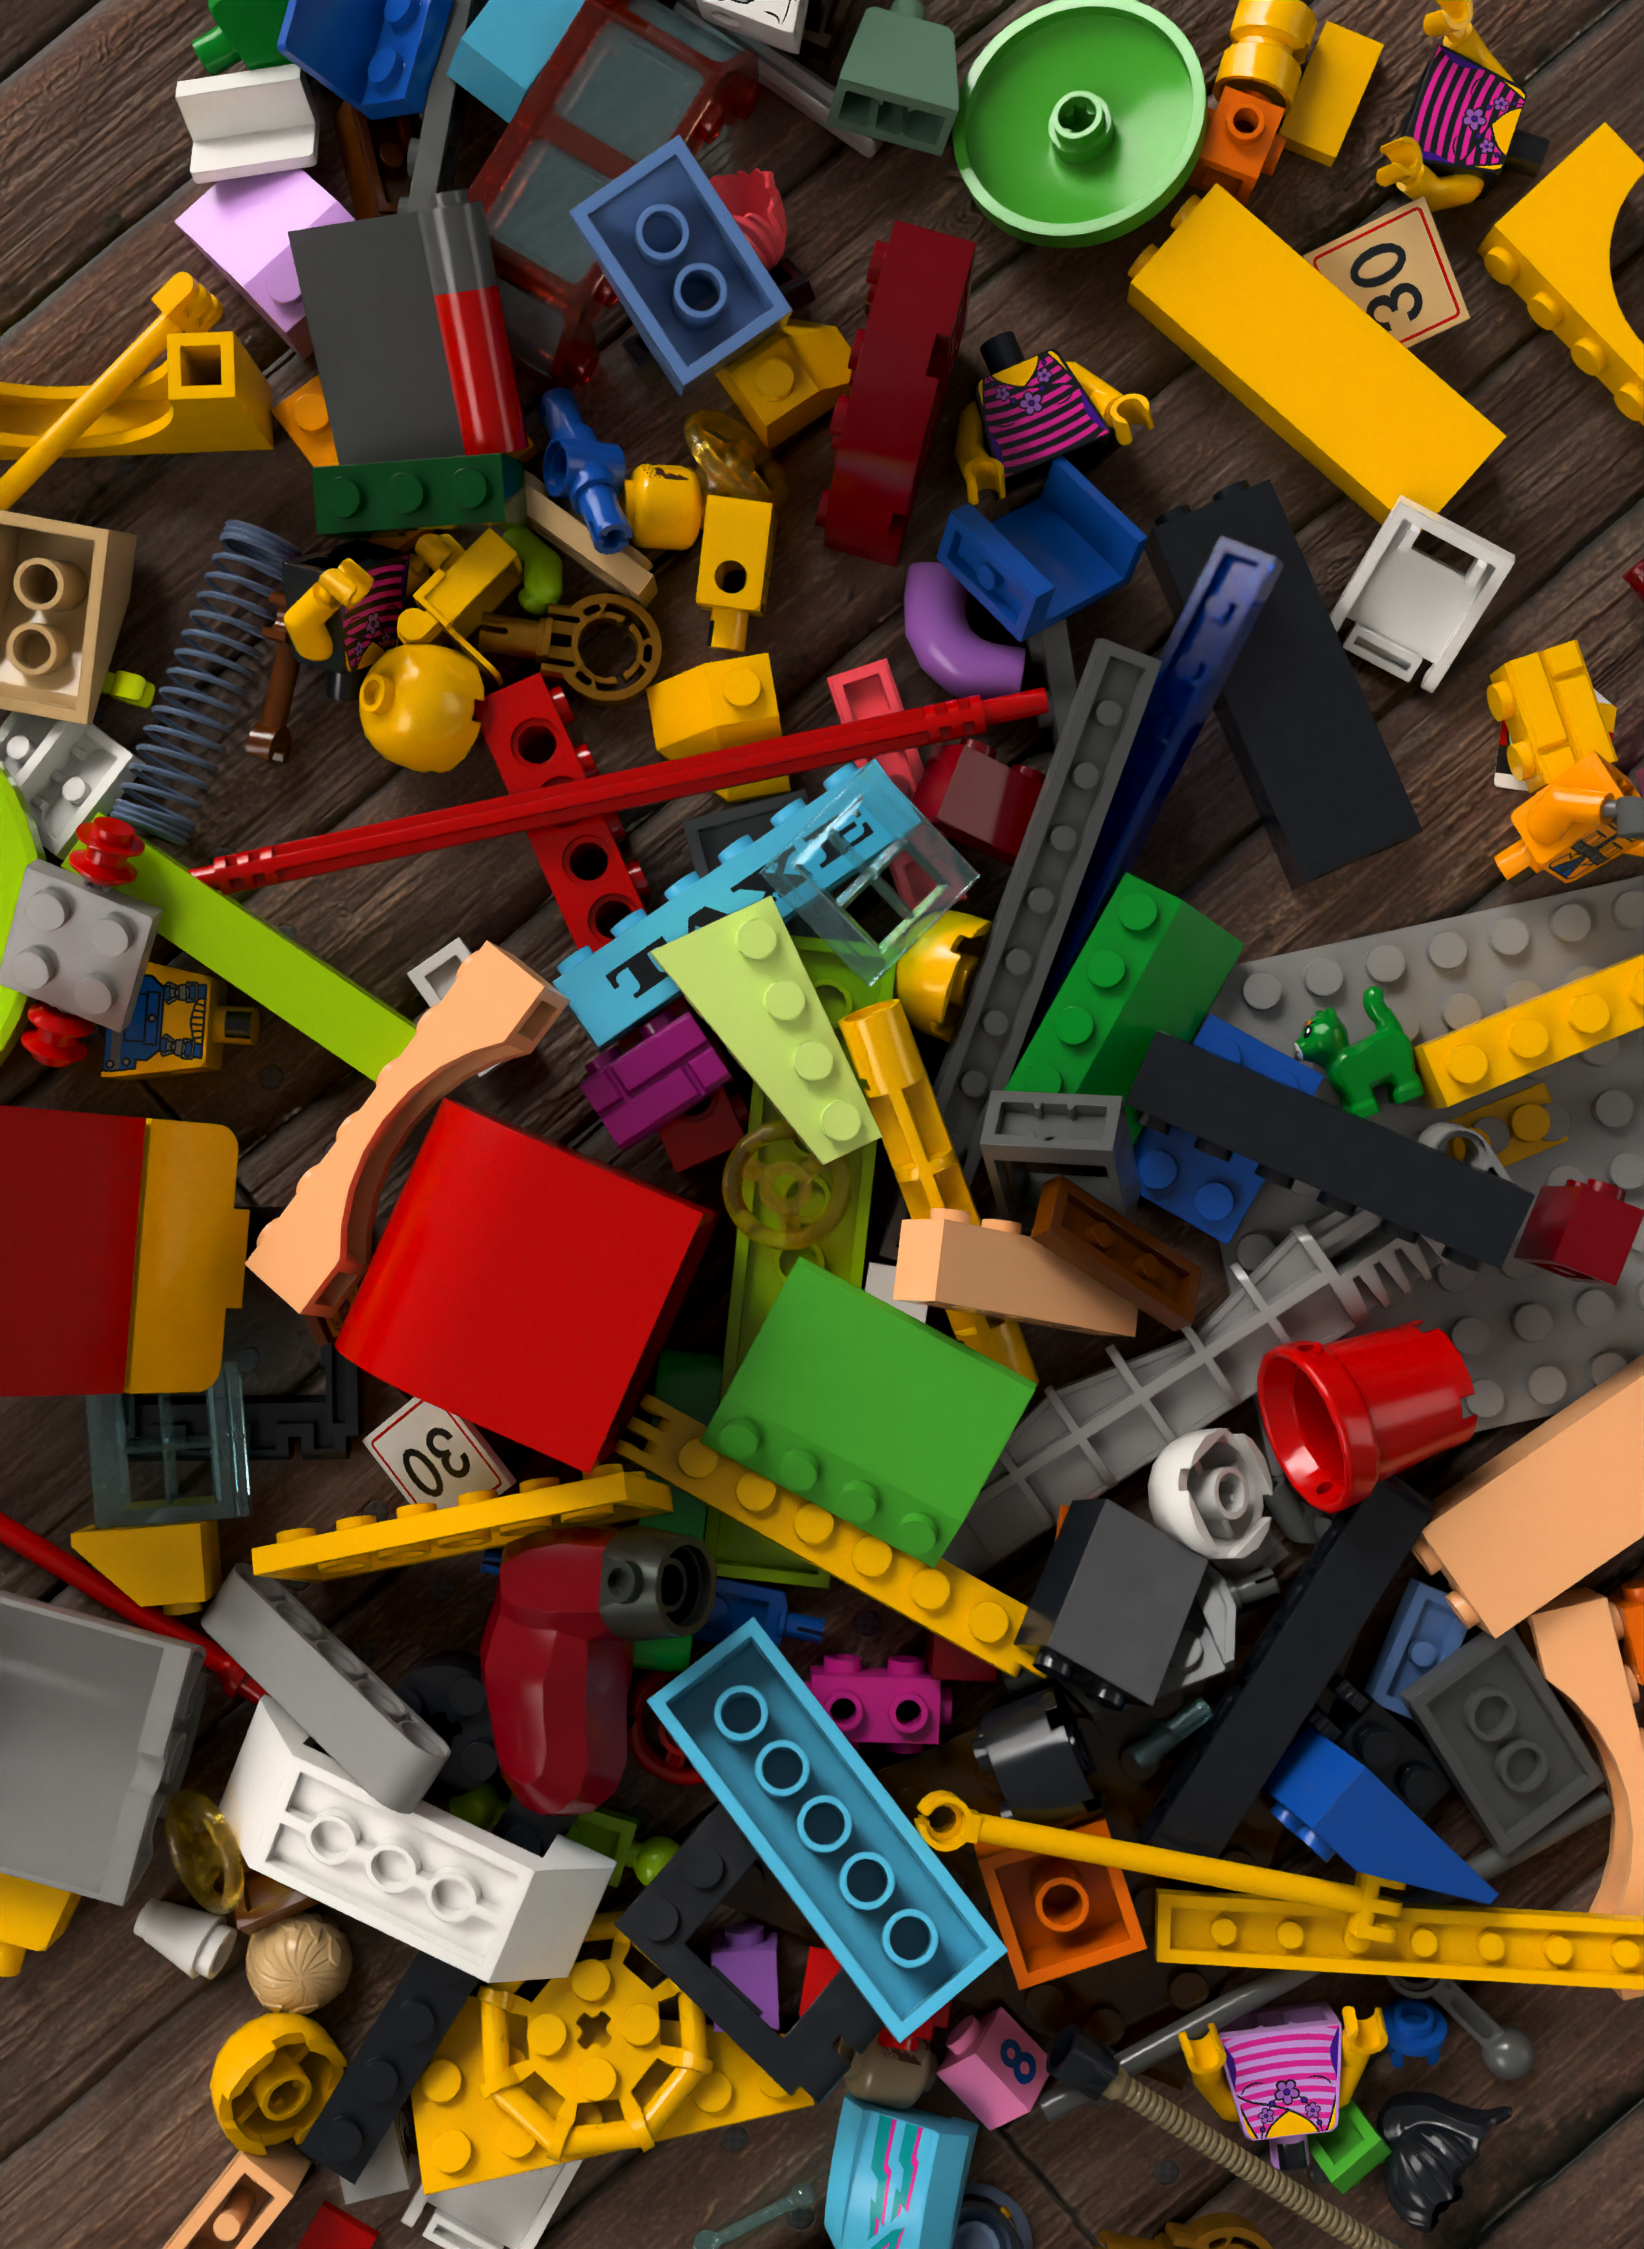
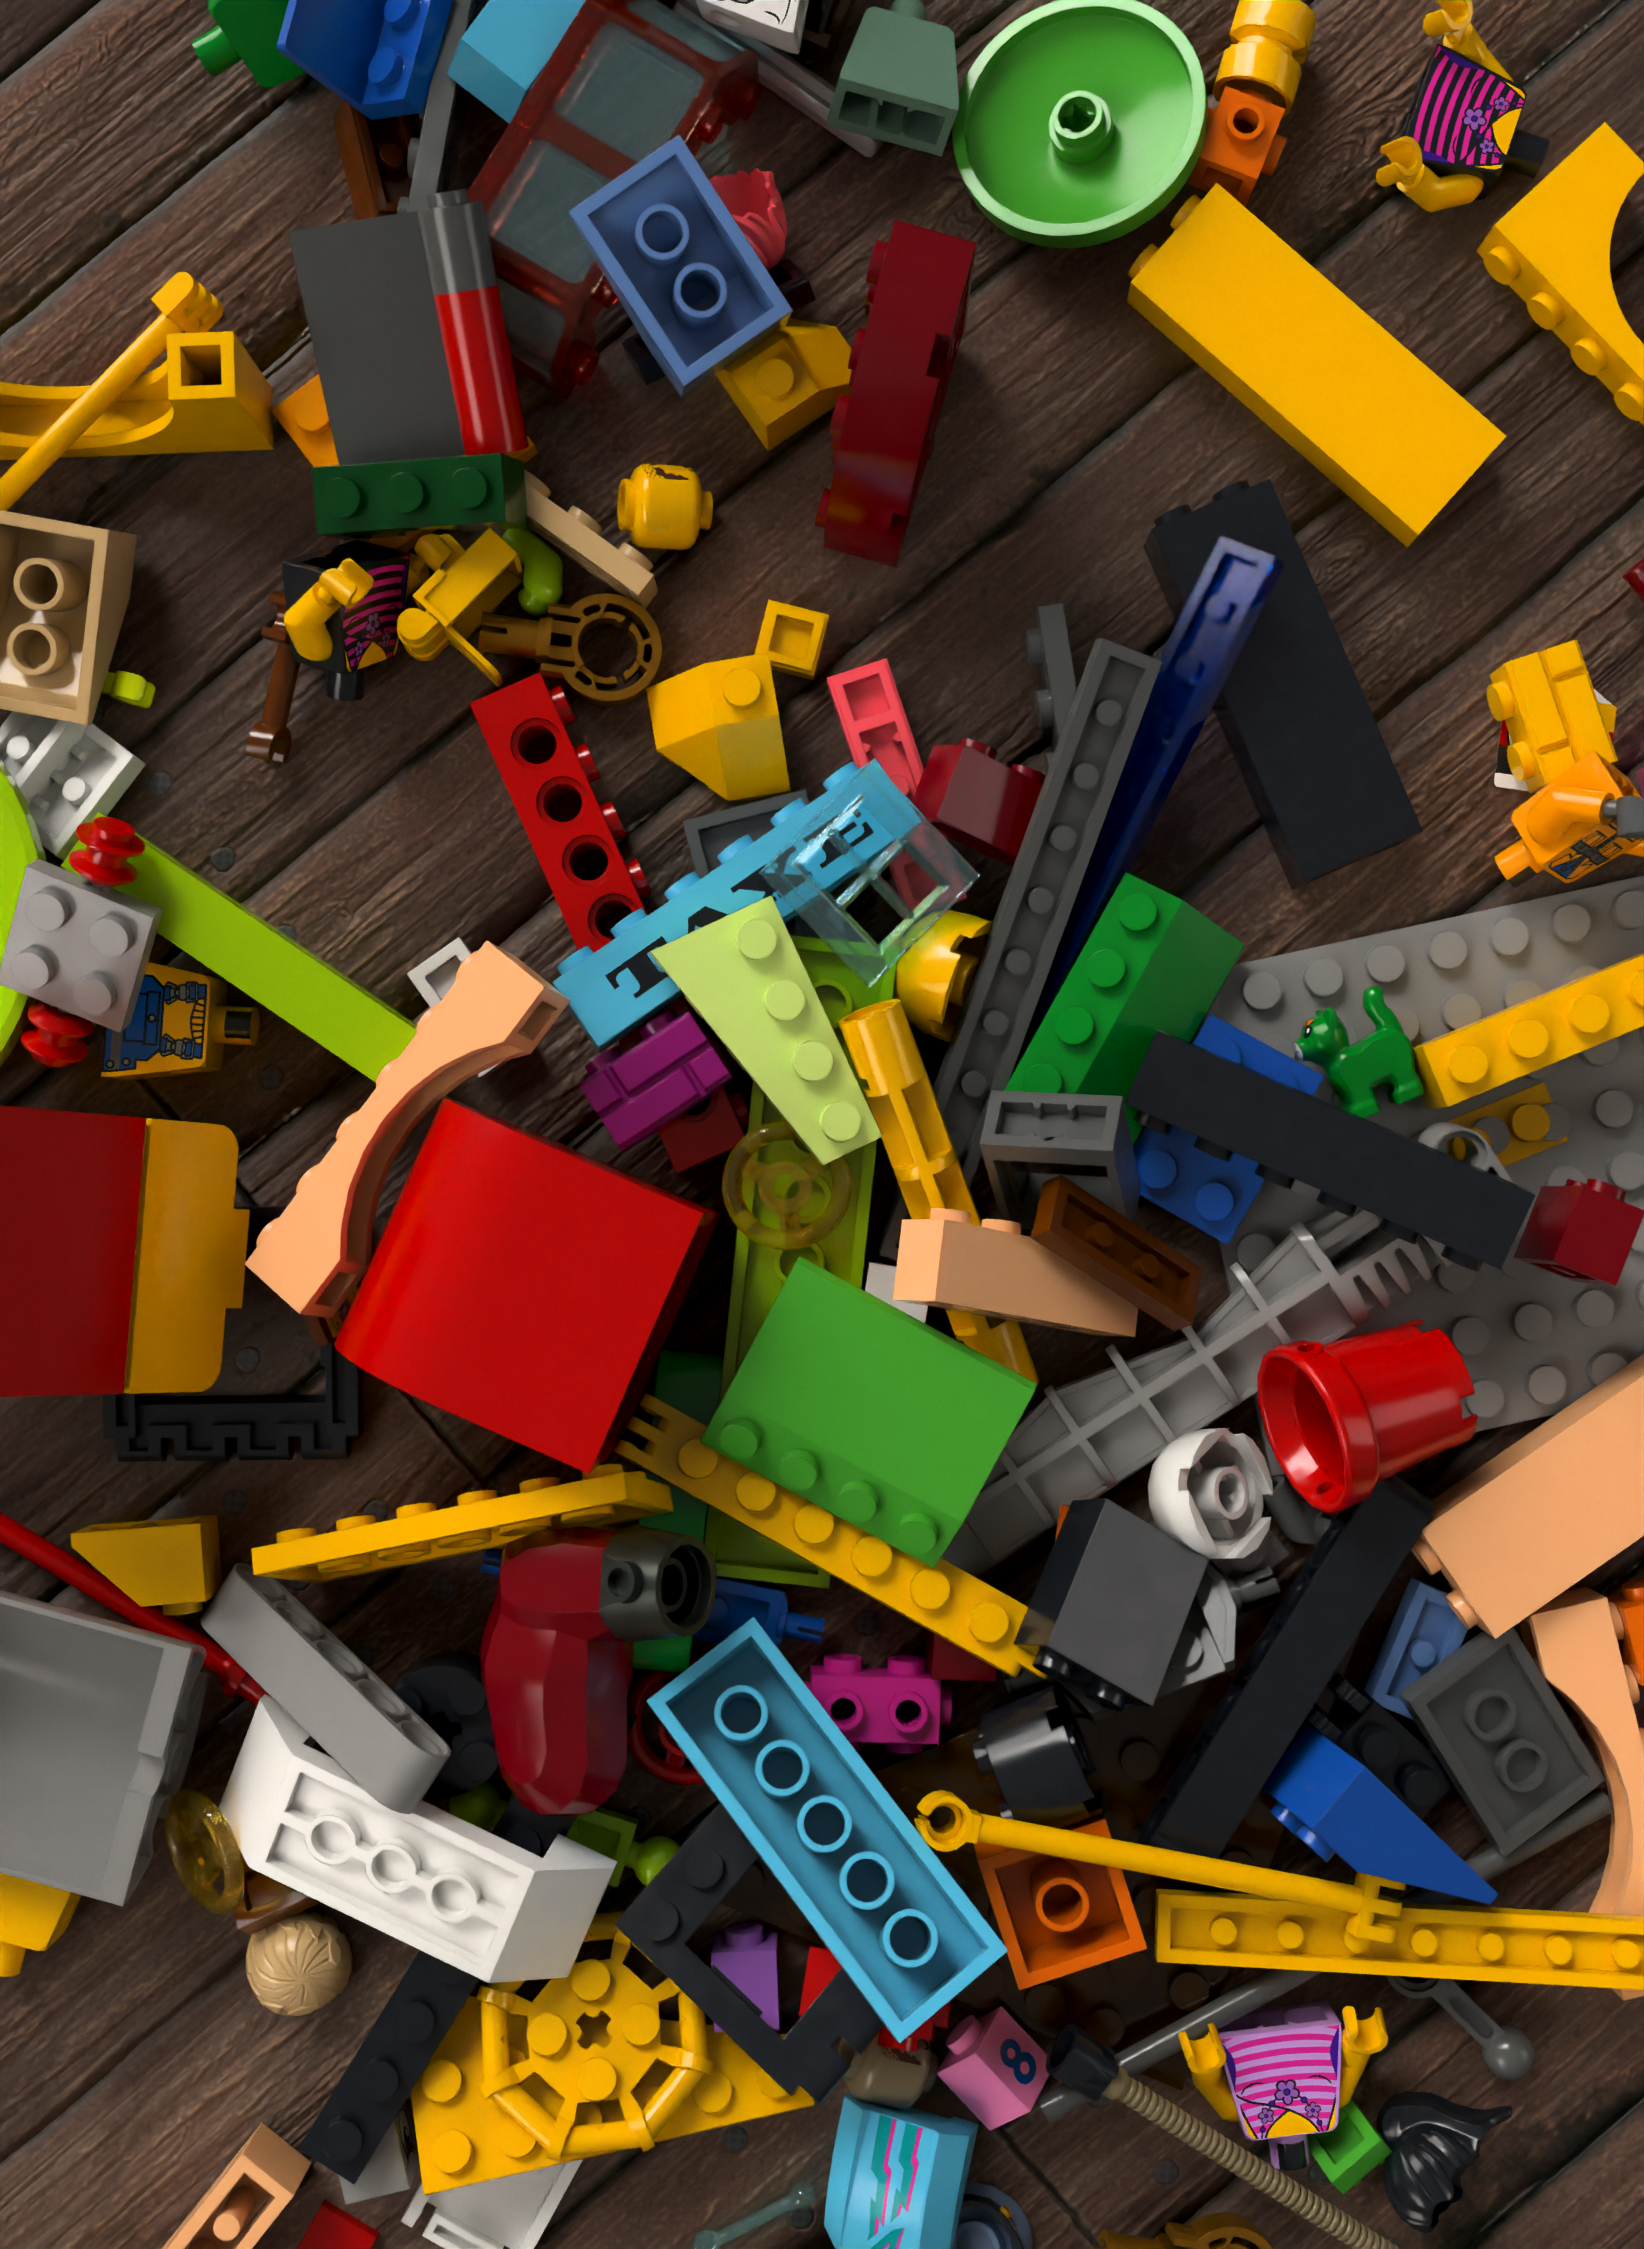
clear light blue piece [85,1361,252,1528] -> none
sand blue piece [109,519,303,846] -> none
white cone [134,1897,237,1979] -> none
lavender slope [174,168,356,361] -> none
white panel [175,64,320,184] -> none
red axle [187,687,1049,896] -> none
yellow cylinder [210,2012,347,2156] -> none
yellow cylinder [359,642,484,773] -> none
white piece [362,1397,517,1510] -> none
blue pin [537,388,633,555] -> none
clear yellow piece [684,409,789,509] -> none
yellow torso [696,495,778,652] -> none
medium lavender cylinder [904,562,1025,700] -> none
blue panel [936,456,1148,643] -> none
torso [954,331,1154,505] -> none
clear light blue pin [1128,1698,1213,1771] -> none
yellow tile [1278,21,1384,168] -> none
tan piece [1303,196,1471,349] -> none
white container [1329,495,1515,693] -> none
blue plate [1382,1998,1447,2068] -> none
none -> yellow tile [754,599,830,680]

